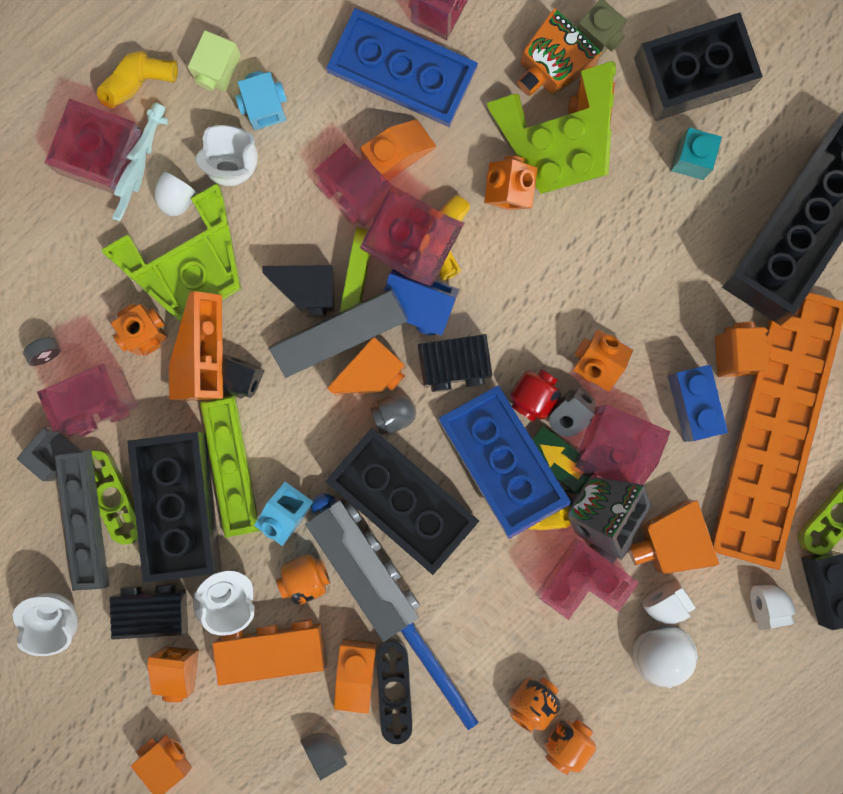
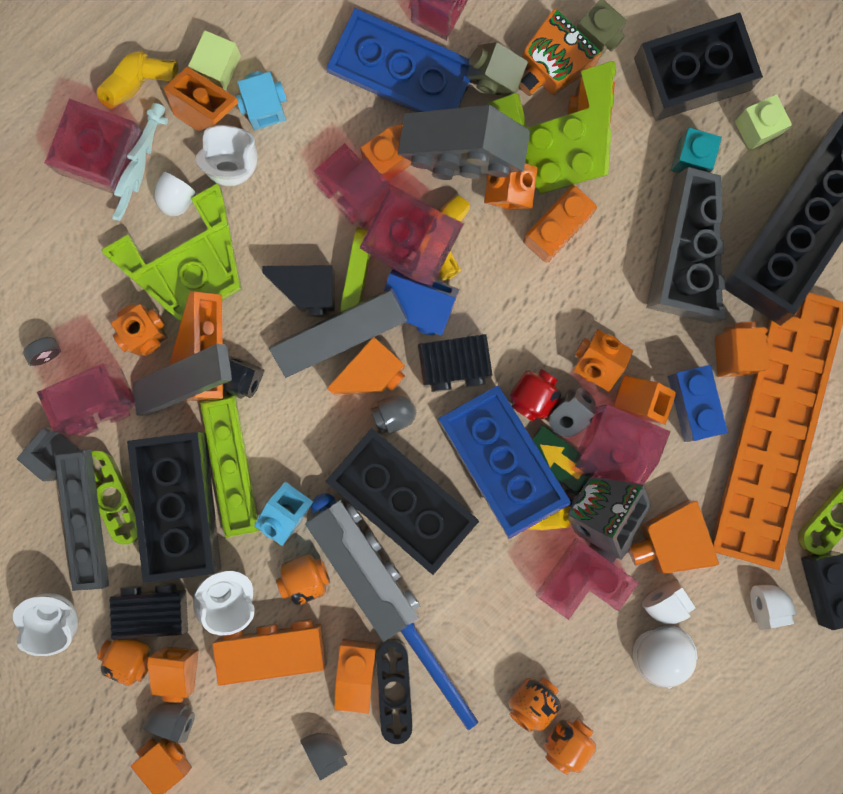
none -> orange head [97,638,151,686]
none -> dark grey tile [133,344,232,416]
none -> dark grey piece [142,702,195,743]
none -> orange slope [163,66,238,131]
none -> dark grey brick [398,105,530,180]
none -> olive brick [466,42,528,95]
none -> orange brick [523,184,597,262]
none -> orange brick [613,375,676,425]
none -> dark grey wedge [646,167,726,323]
none -> yellowish green brick [734,94,792,151]

